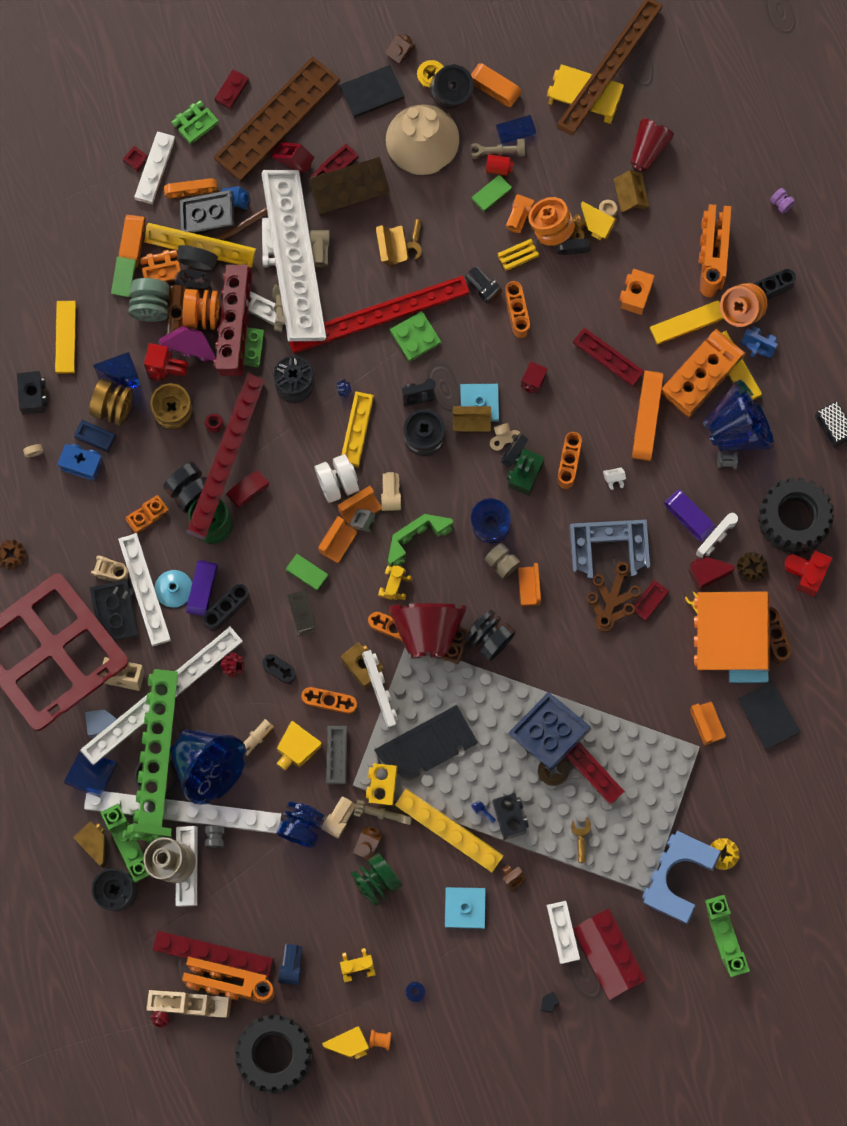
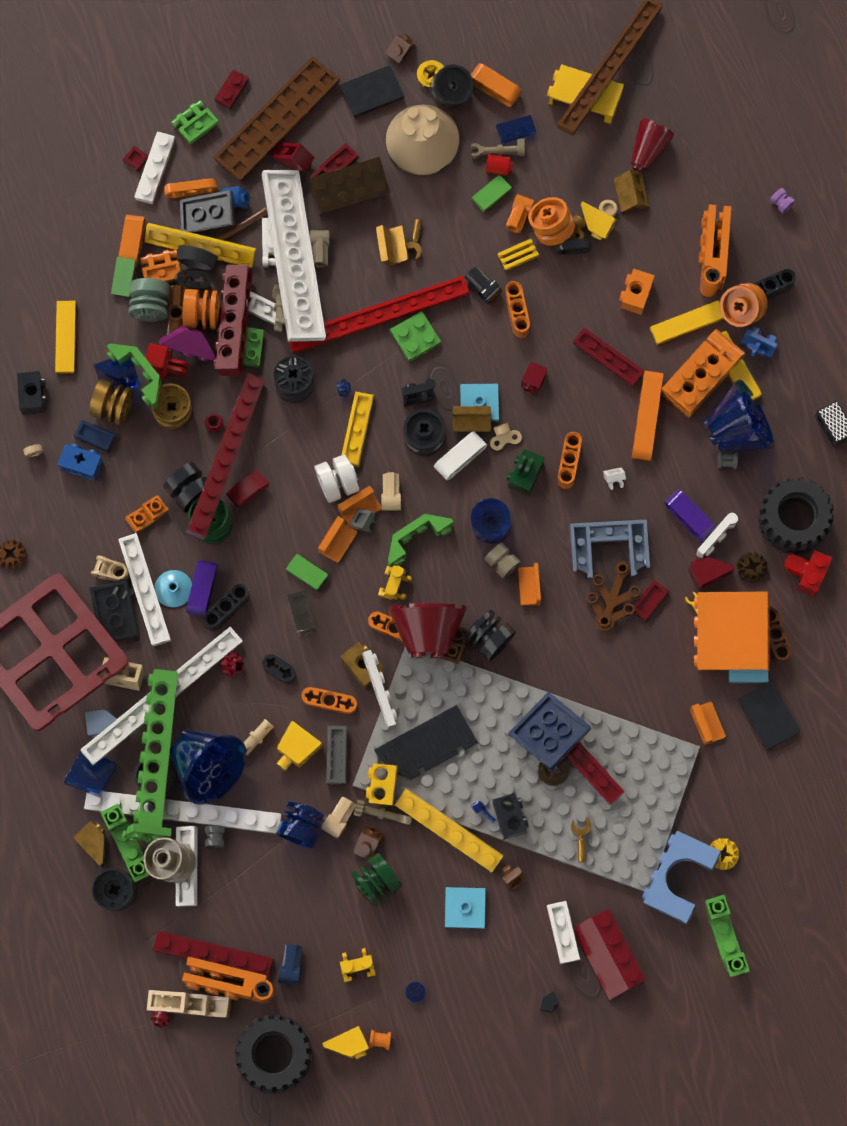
black beam [500,433,528,467] -> none
none -> bright green slope [107,344,161,409]
none -> white beam [434,431,487,481]

